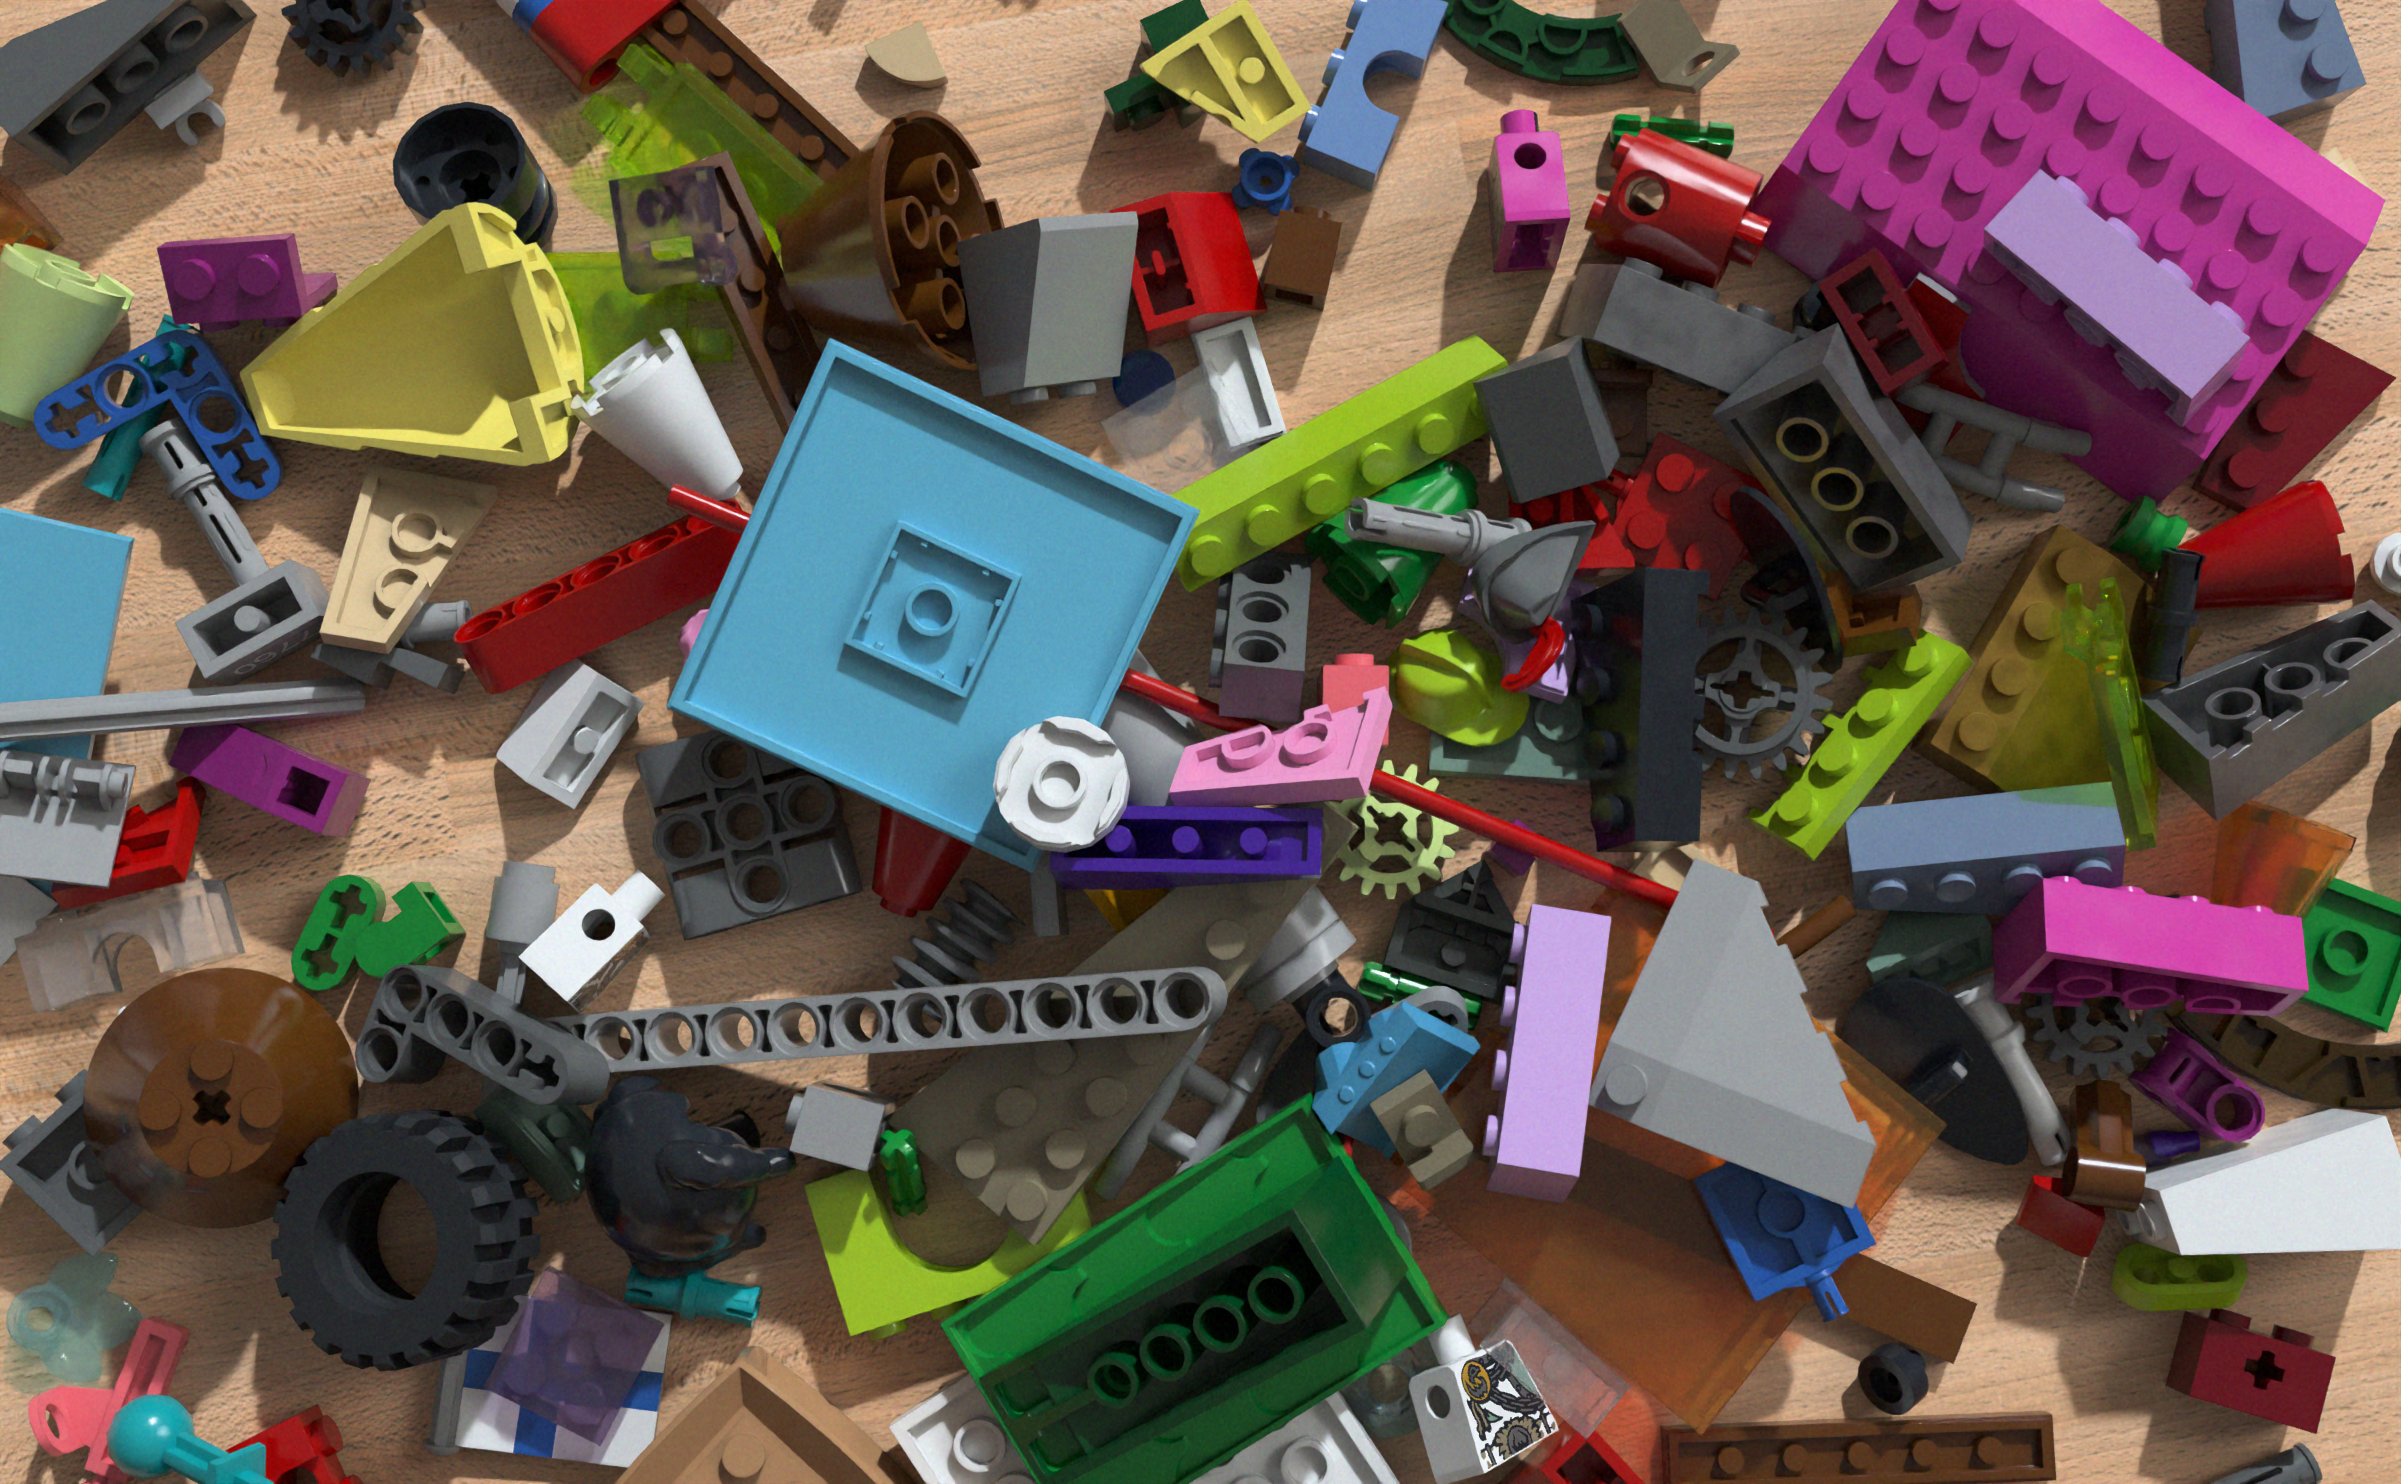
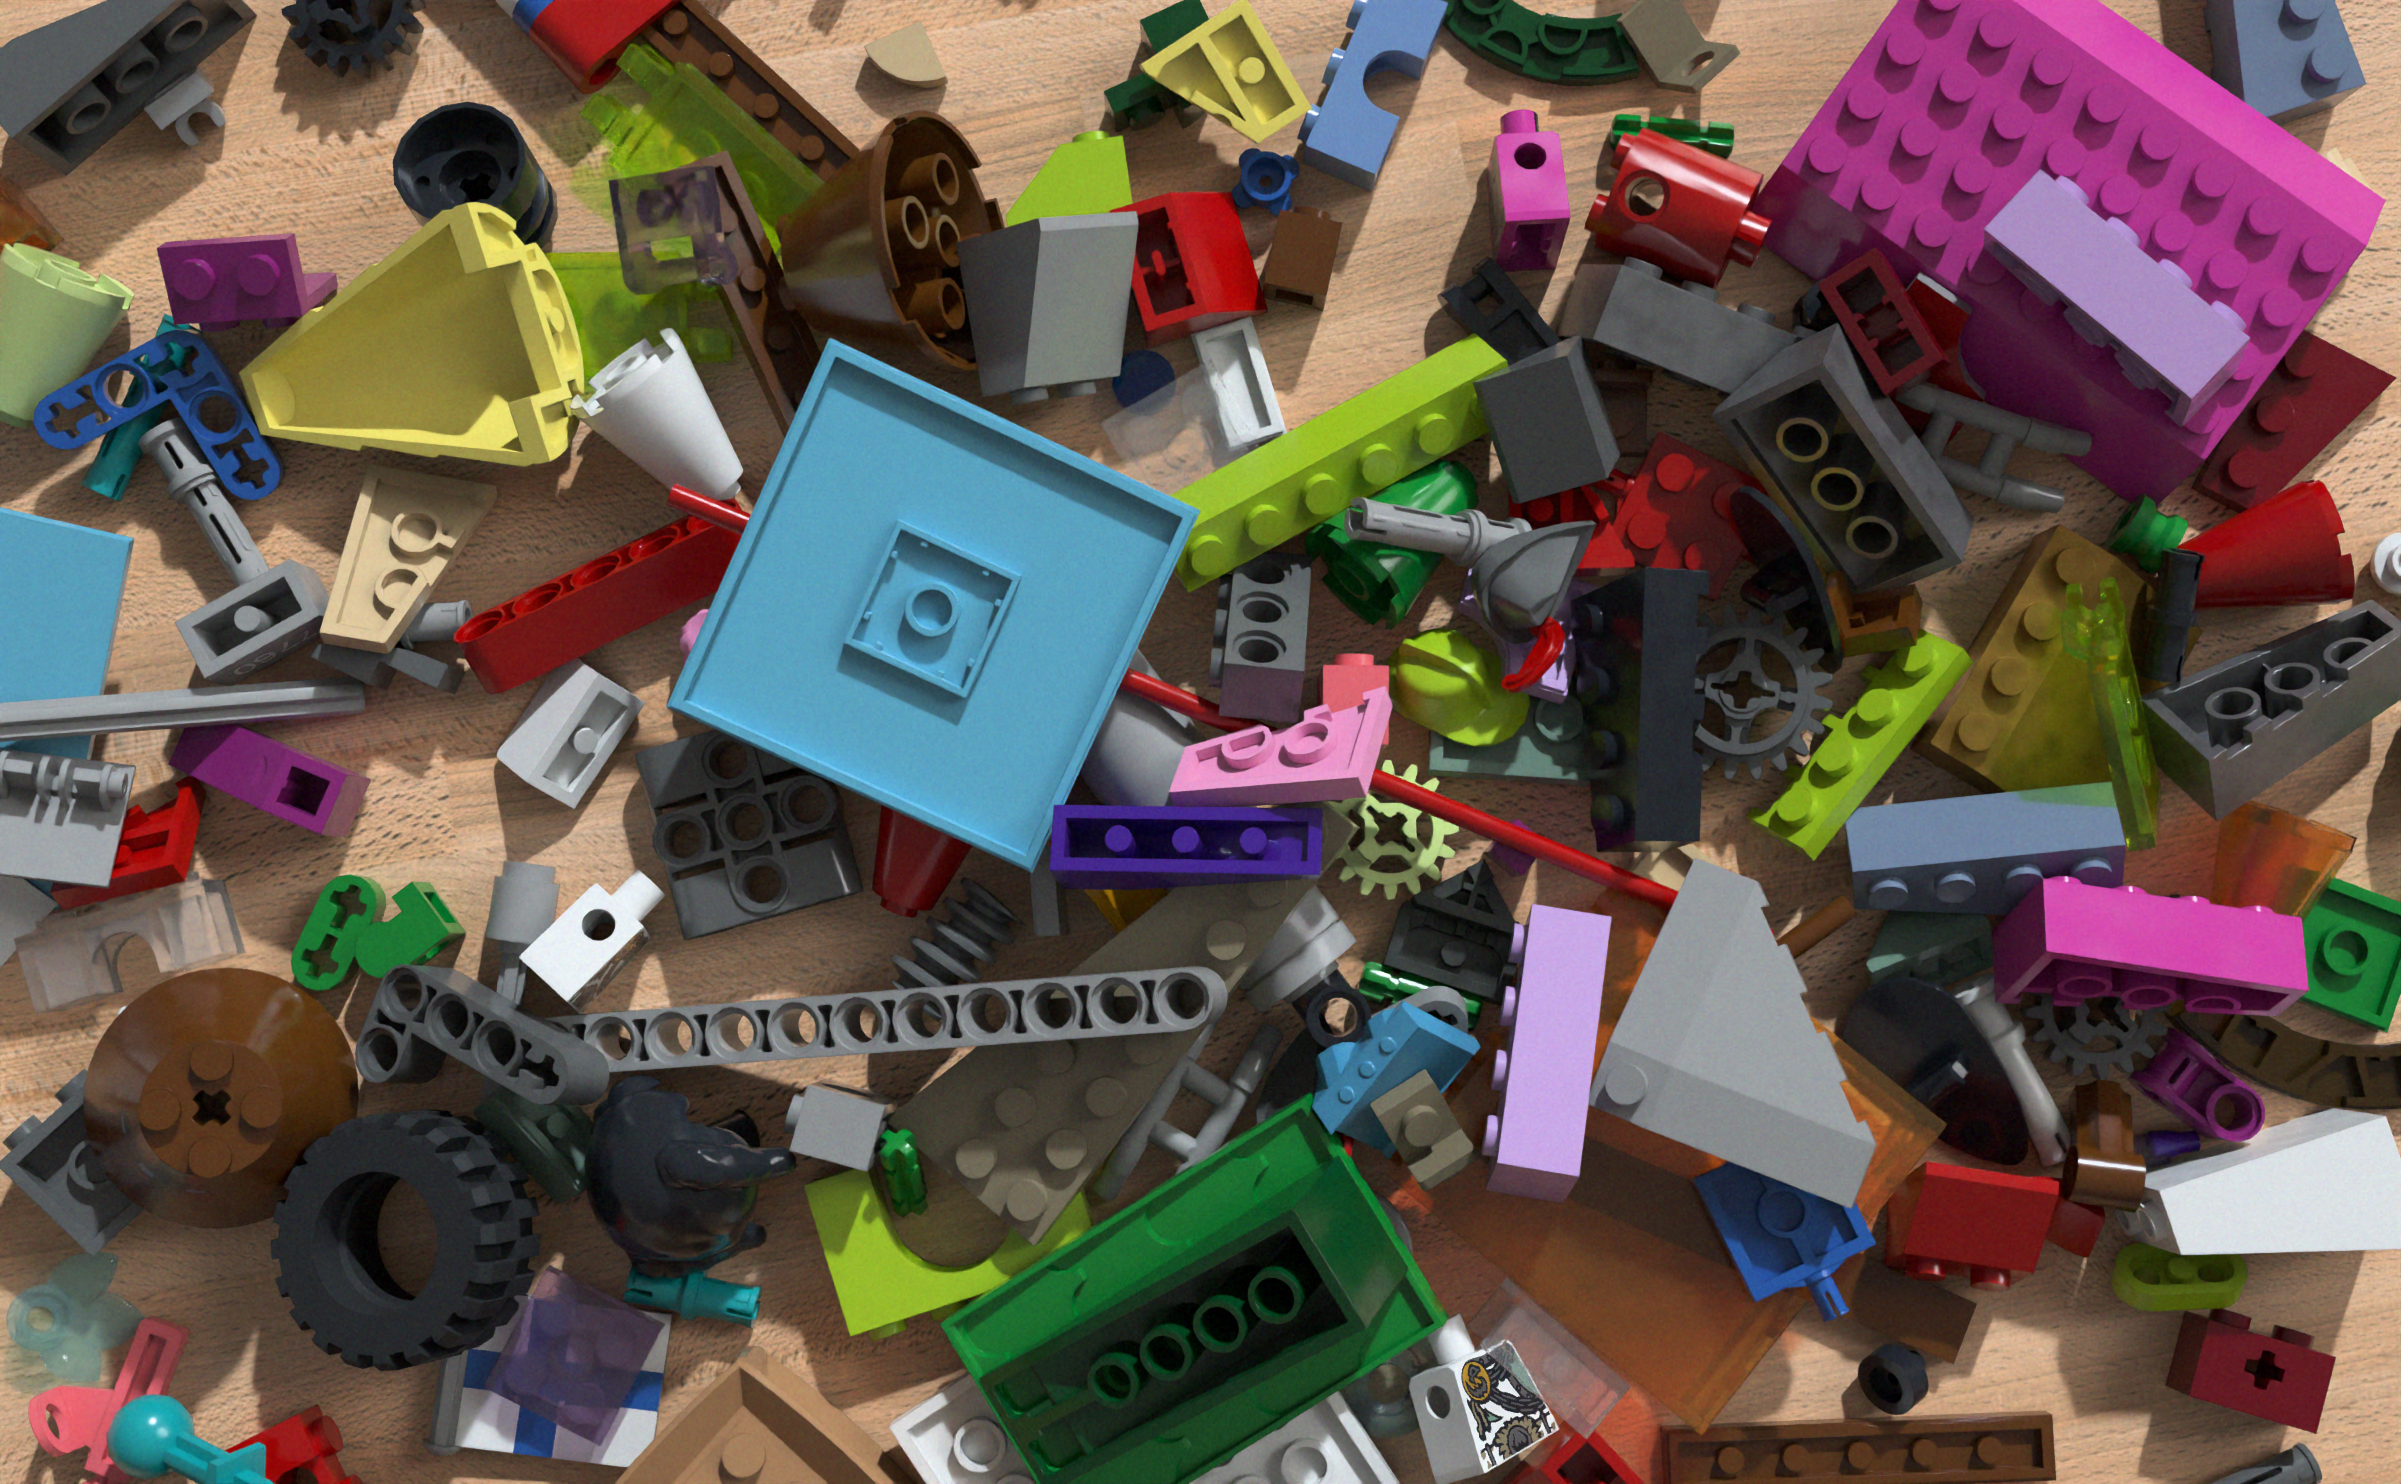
white tile [993,716,1130,853] -> none
none -> lime slope [1006,131,1133,227]
none -> black plate [1437,256,1561,366]
none -> red slope [1884,1161,2059,1292]

